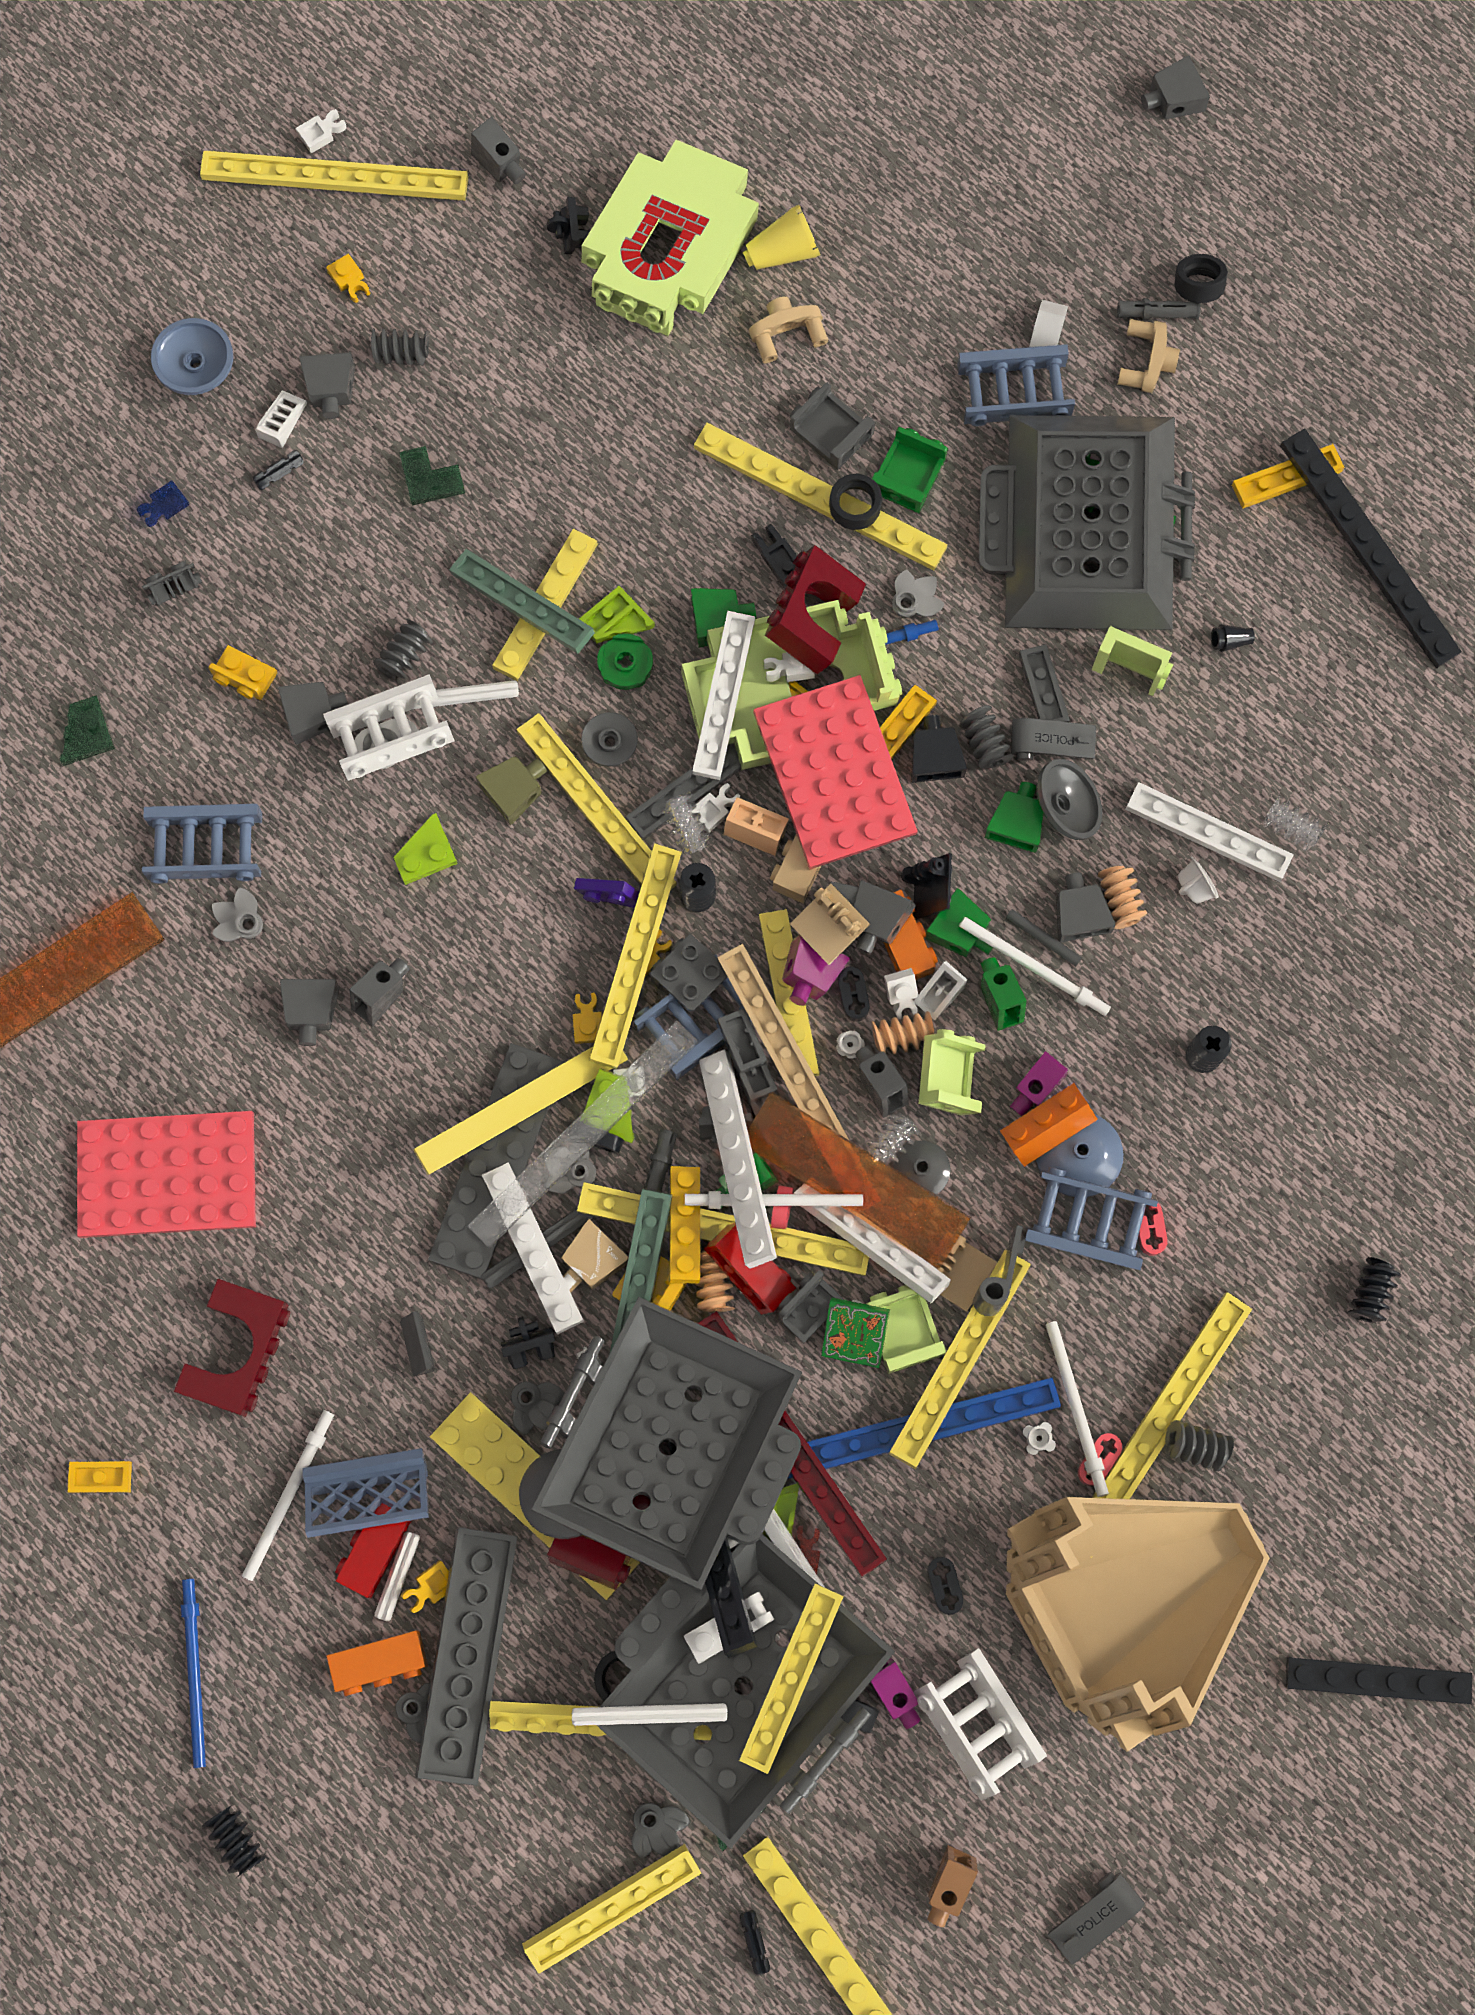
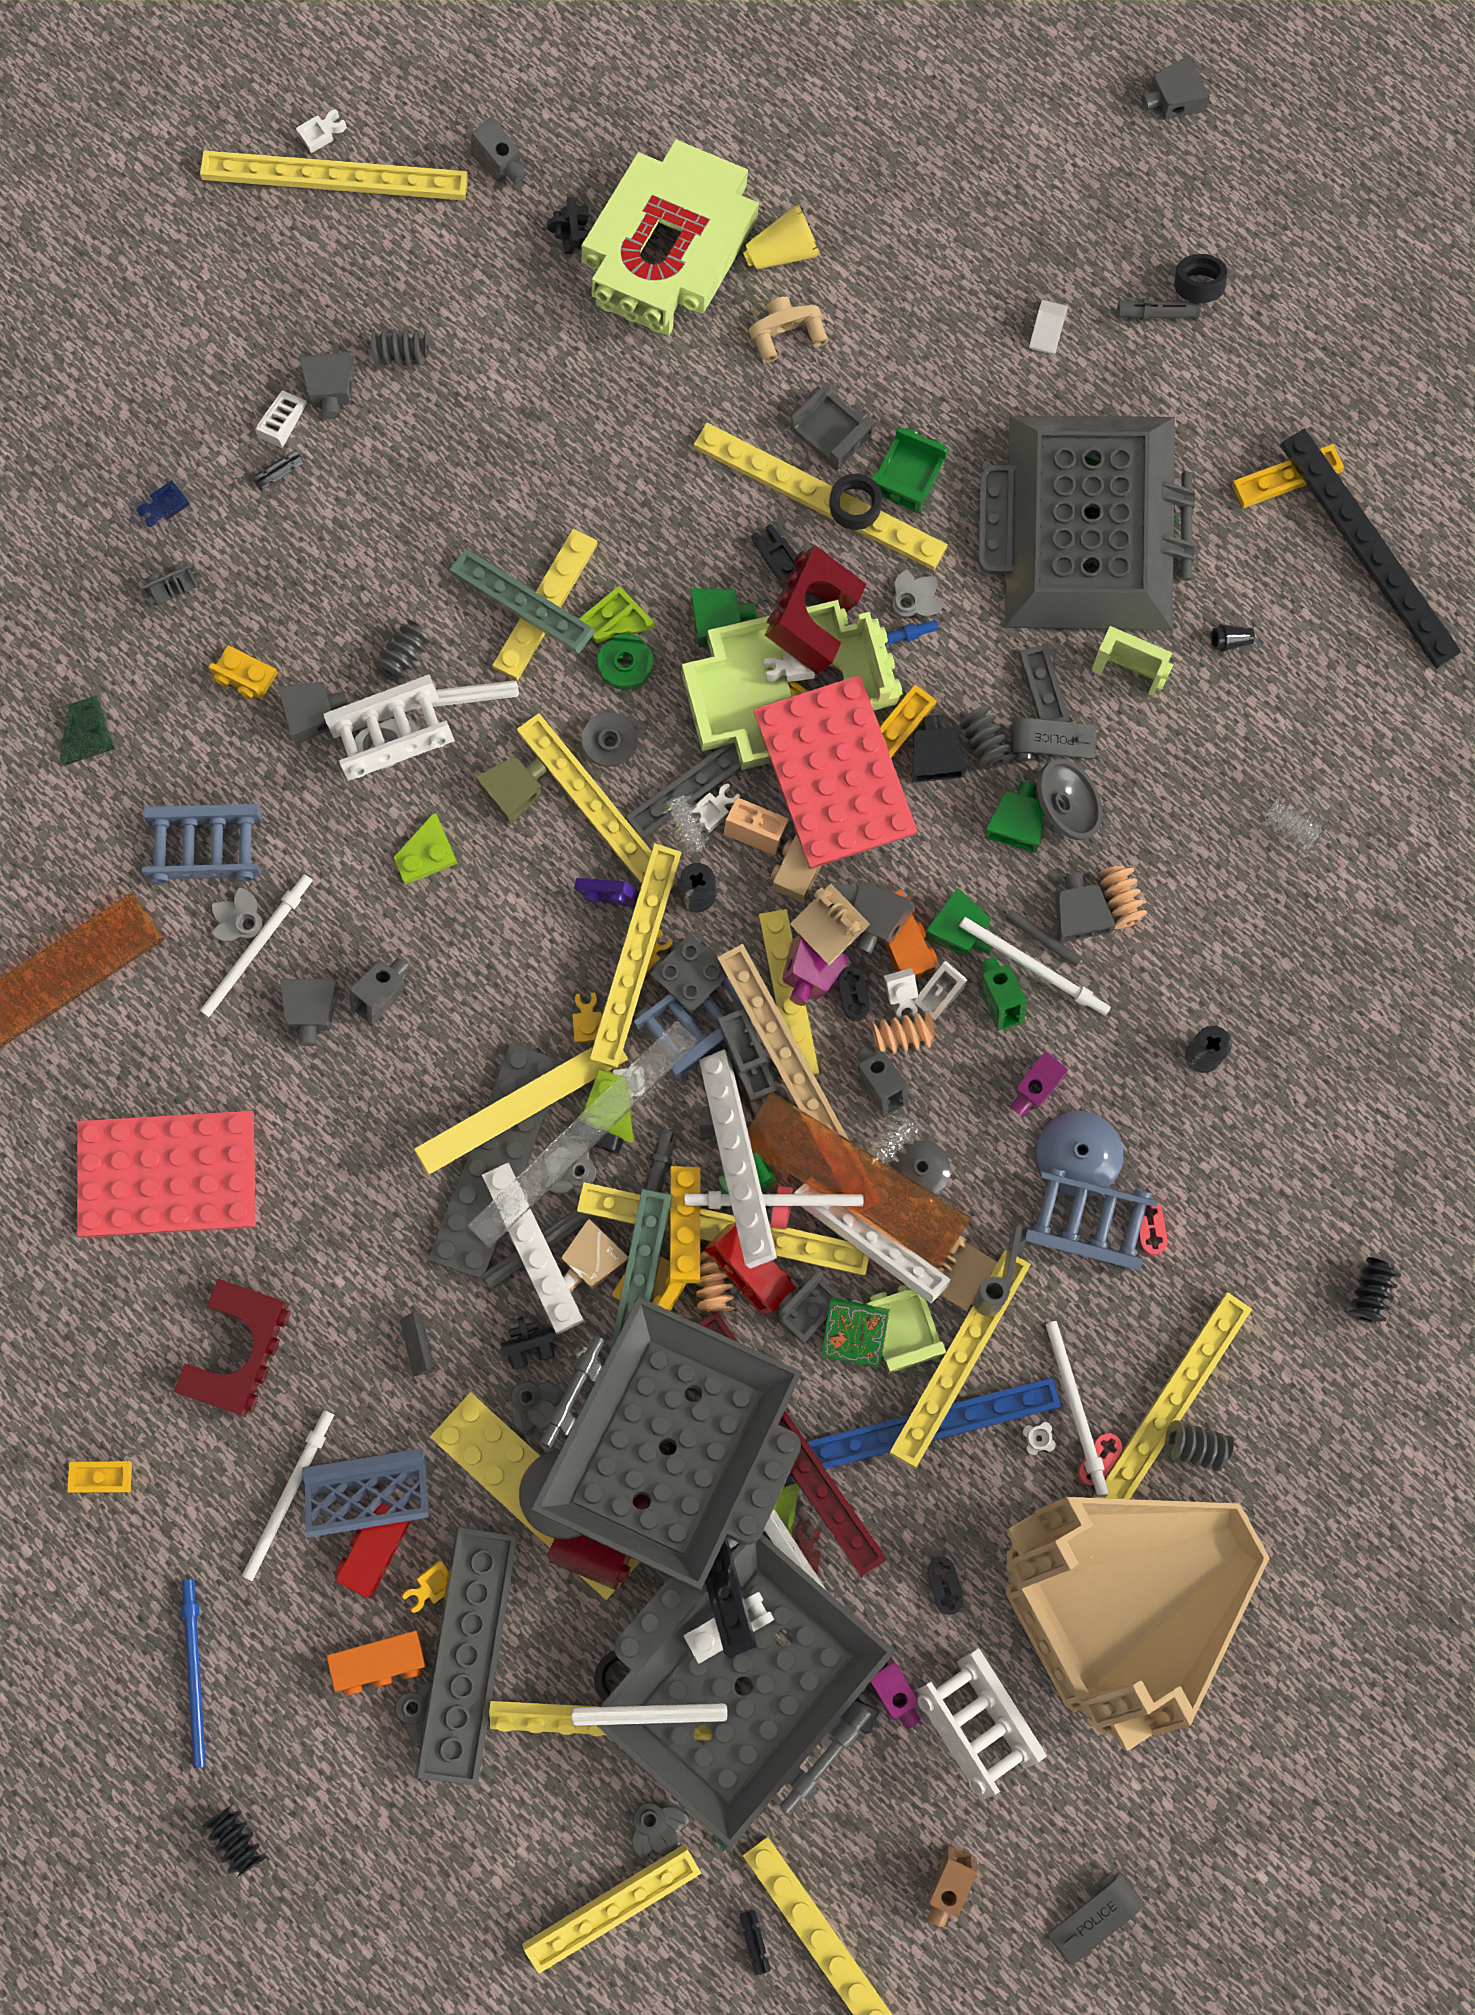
sand blue dish [151,318,234,395] -> none
yellow plate [326,254,370,303] -> none
white axle [375,1532,420,1621] -> none
clear green plate [399,446,465,506] -> none
white plate [692,611,755,780] -> none
light yellow plate [739,1583,844,1774] -> none
white plate [836,1031,865,1059] -> none
black hinge [901,853,952,920] -> none
yellowish green panel [918,1029,986,1115] -> none
sand blue fence [957,344,1075,426] -> none
orange brick [1000,1083,1098,1167] -> none
tan connector [1117,319,1180,393] -> none
white plate [1125,782,1294,882] -> none
white piece [1178,856,1219,903] -> none
black plate [1286,1657,1472,1704] -> none
none -> white bar [200,874,313,1017]

